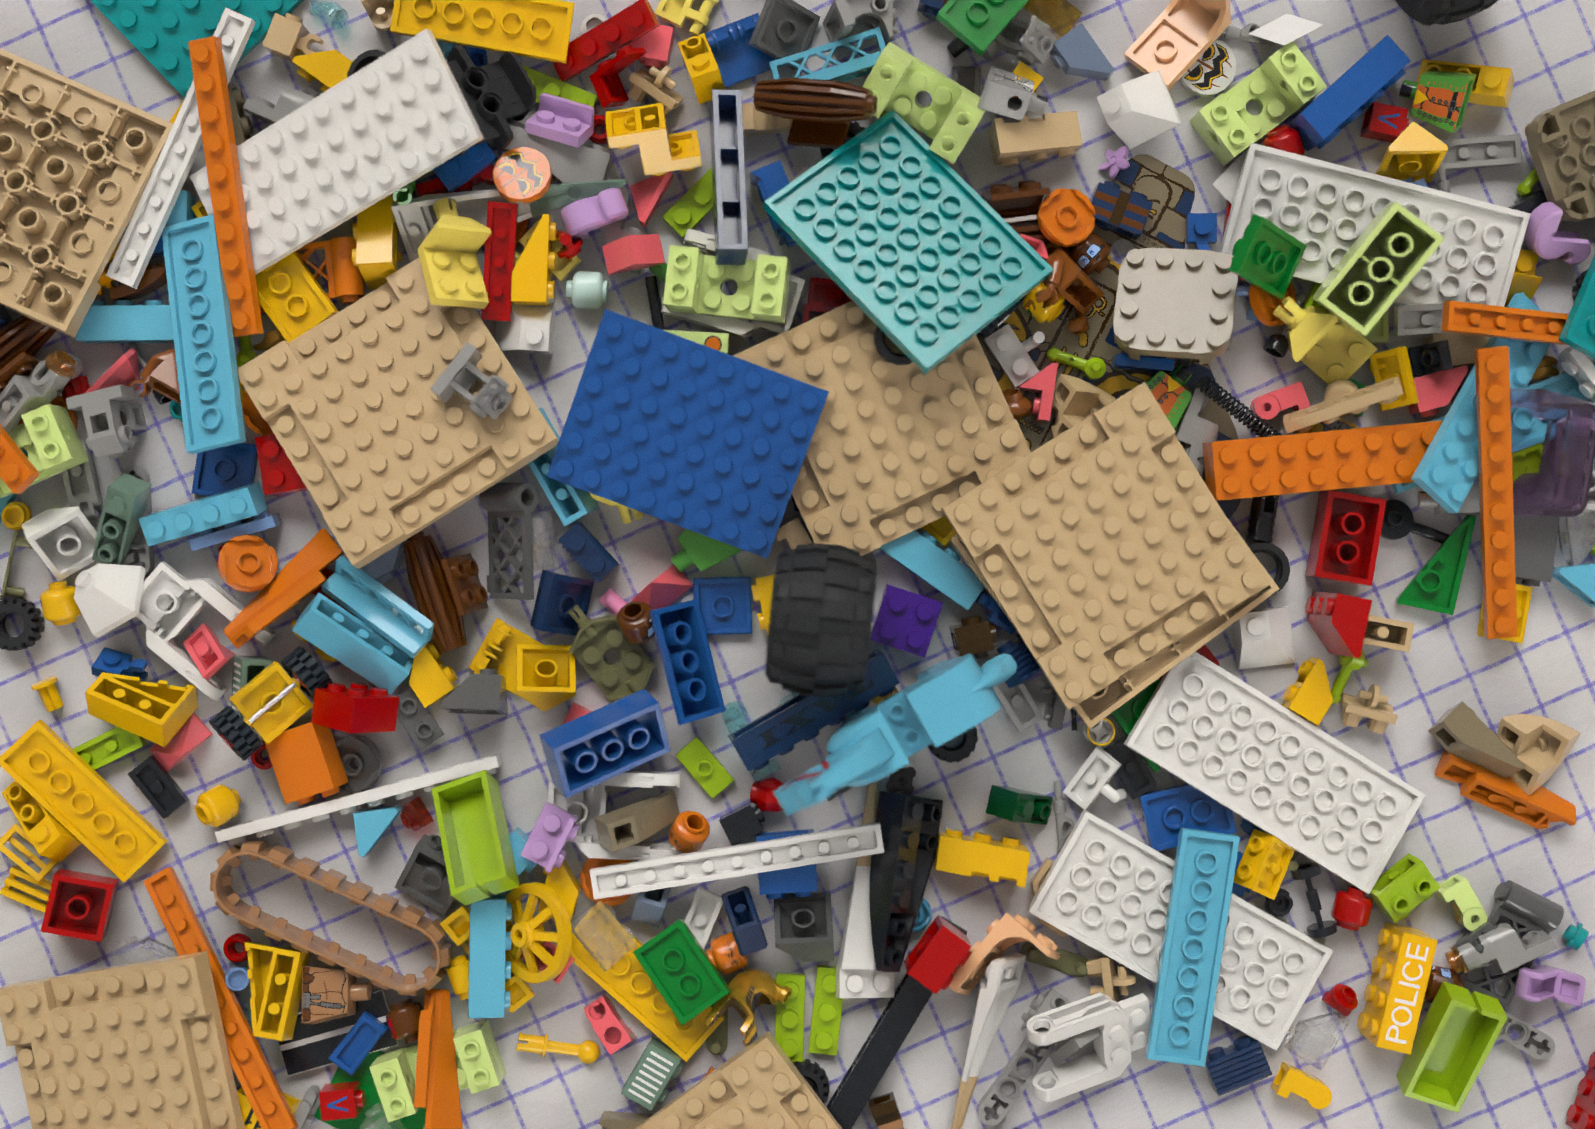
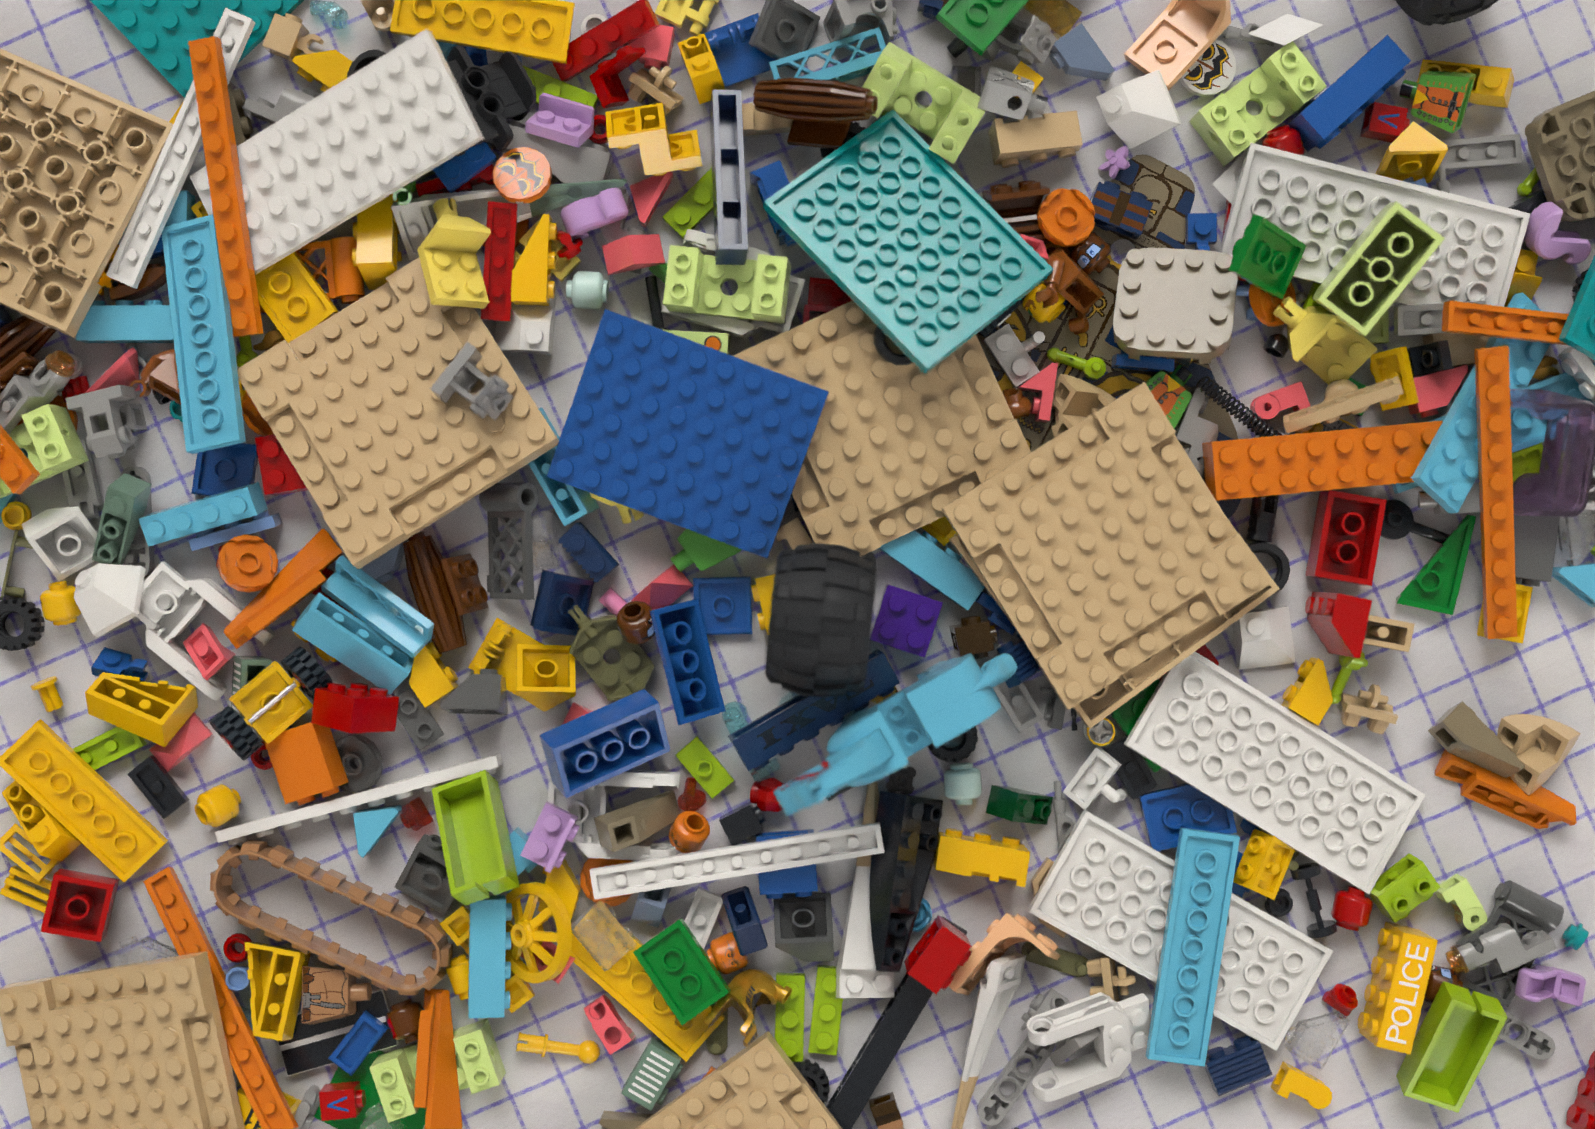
none -> clear red plate [677,777,706,811]
none -> light aqua head [944,762,982,805]

